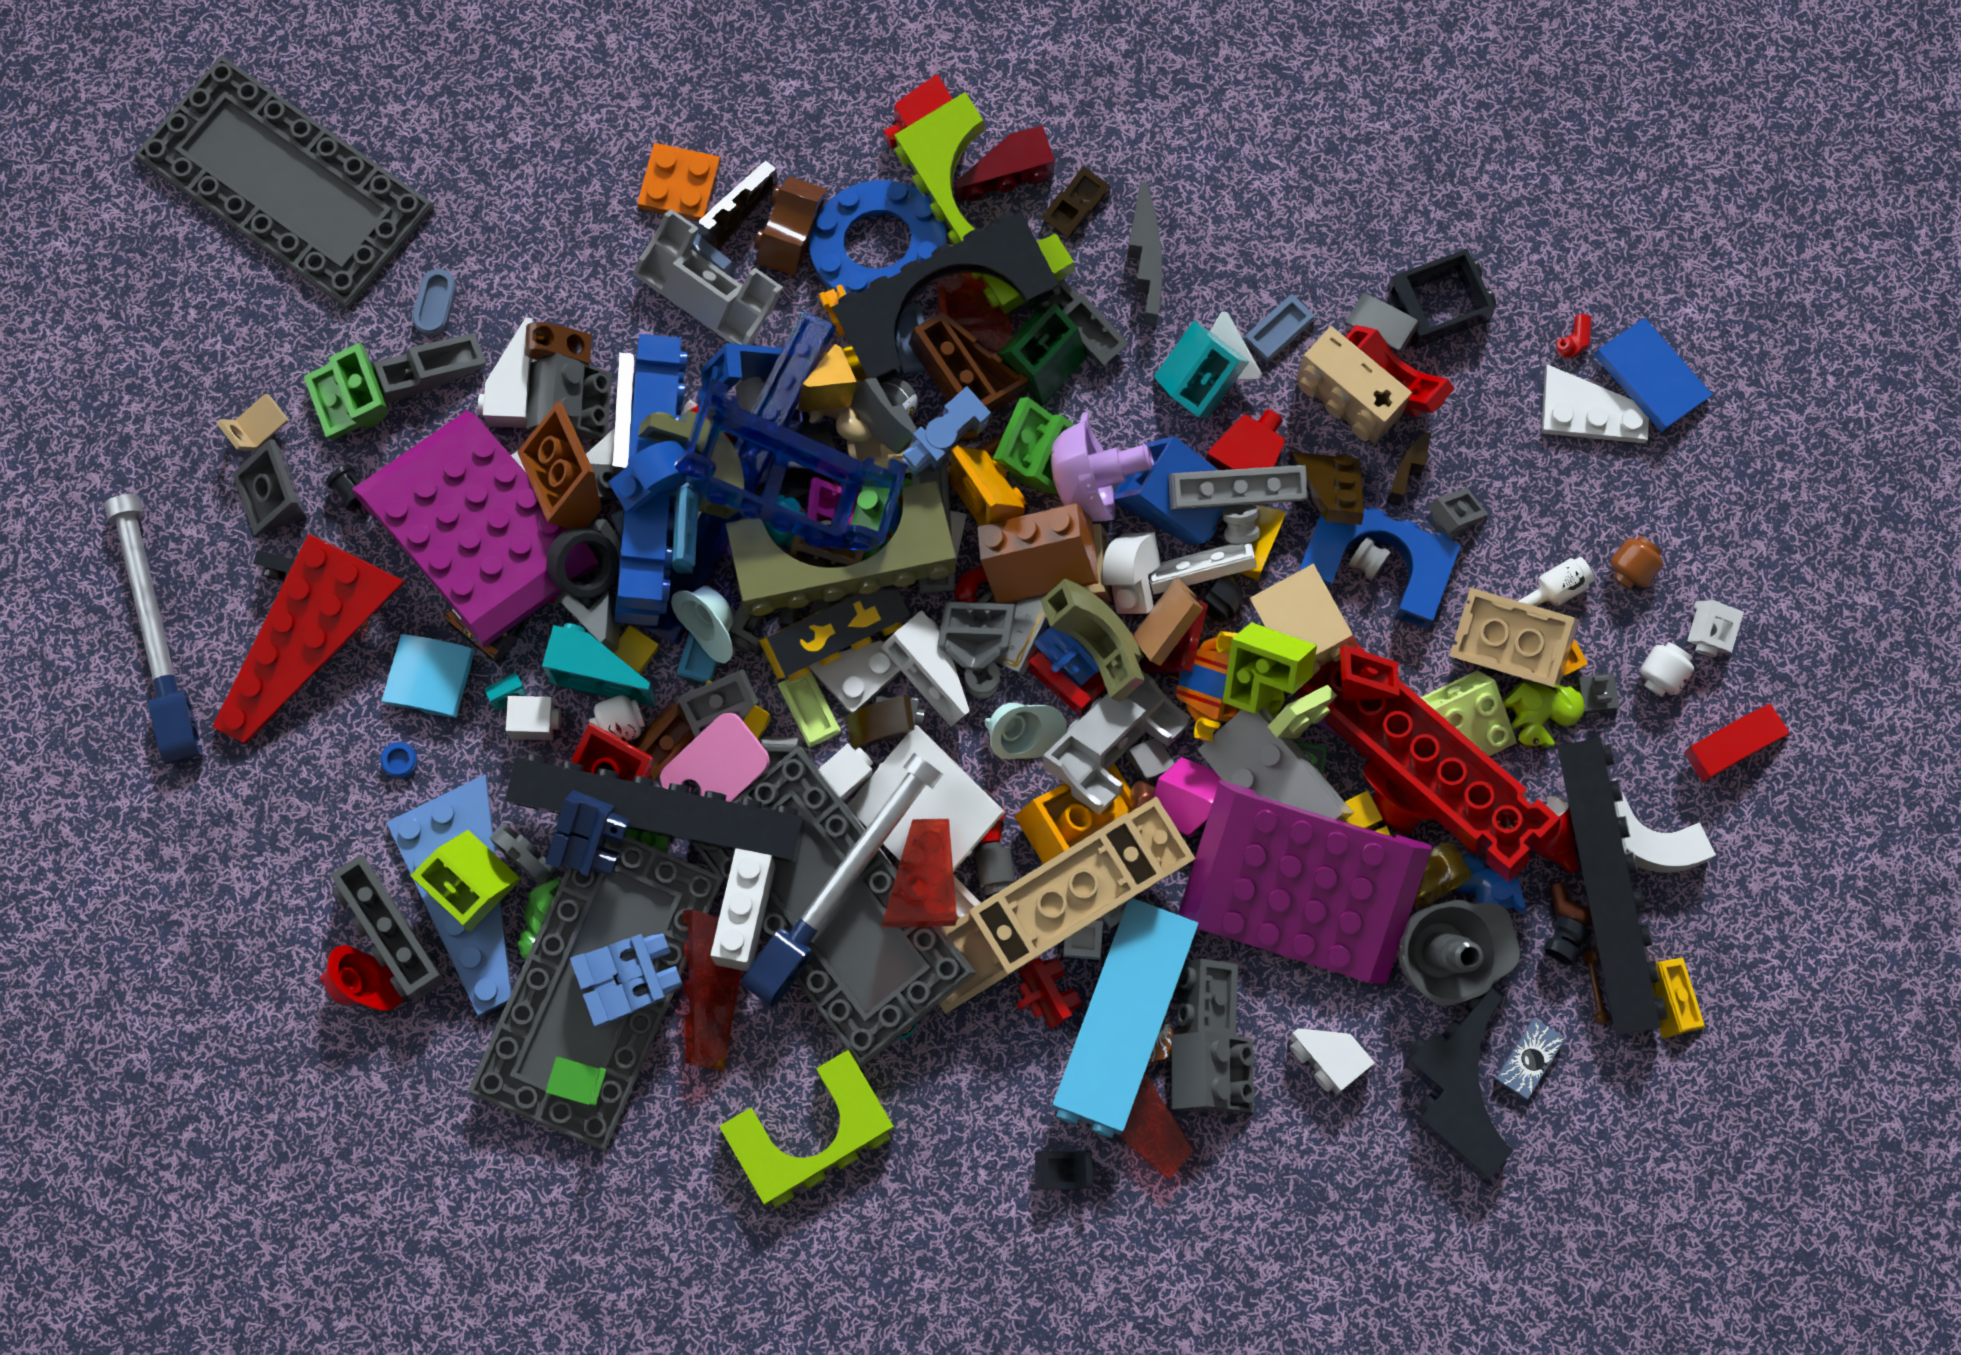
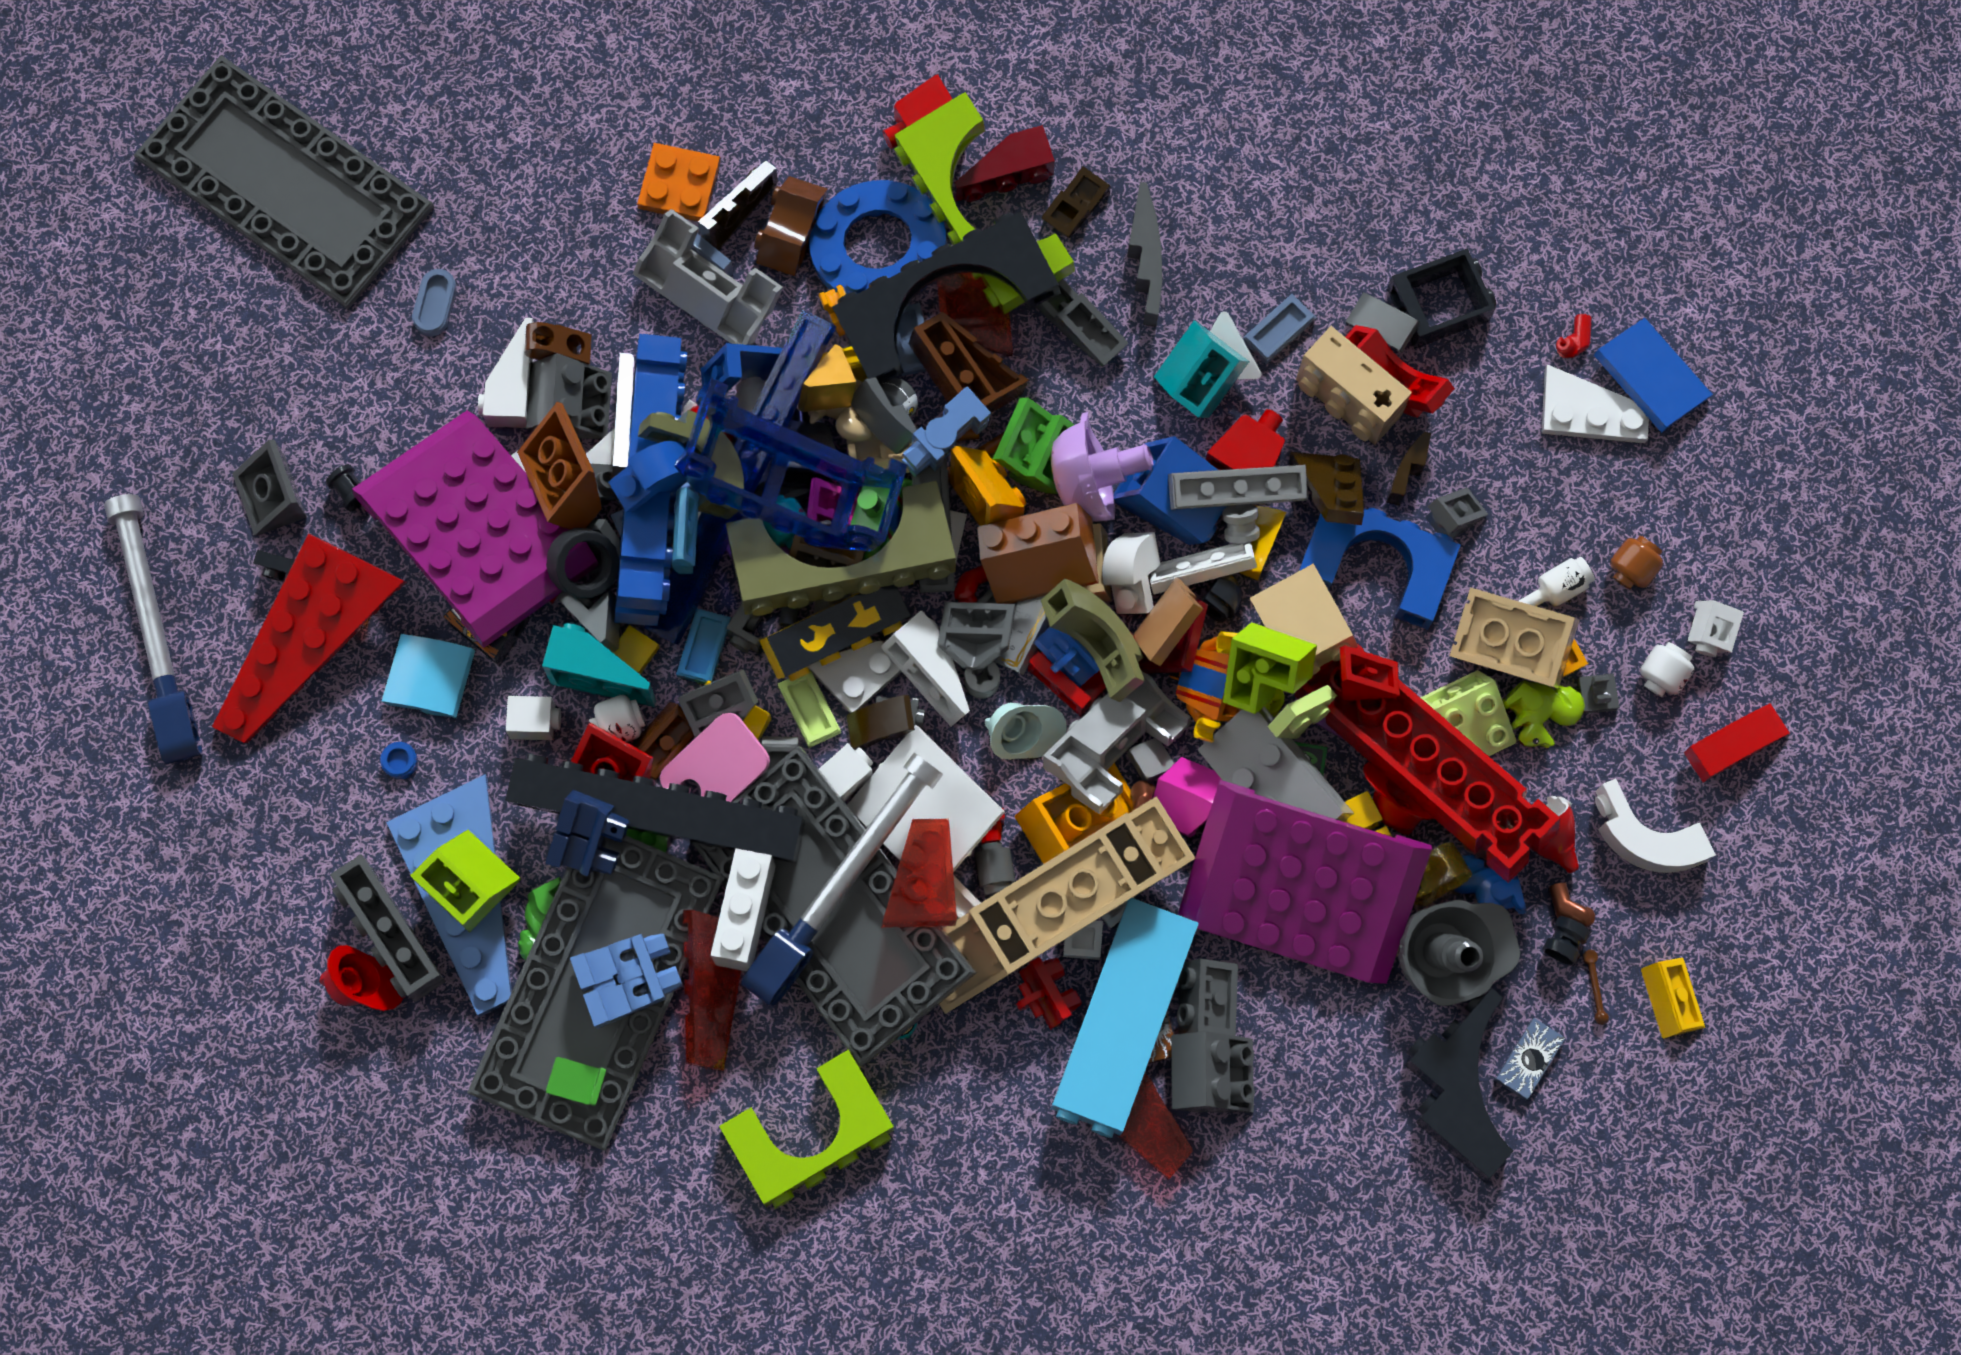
tan bracket [217,394,289,451] -> none
bright green brick [304,343,388,441] -> none
dark grey slope [372,333,486,404] -> none
teal slope [484,673,527,711] -> none
dark grey plate [489,822,557,886] -> none
light aqua piece [671,586,733,663] -> none
dark green slope [997,303,1087,406] -> none
black bracket [1035,1150,1095,1191] -> none
white slope [1289,1028,1375,1095] -> none
light grey wheel [1348,536,1391,581] -> none
black brick [1557,737,1668,1036] -> none

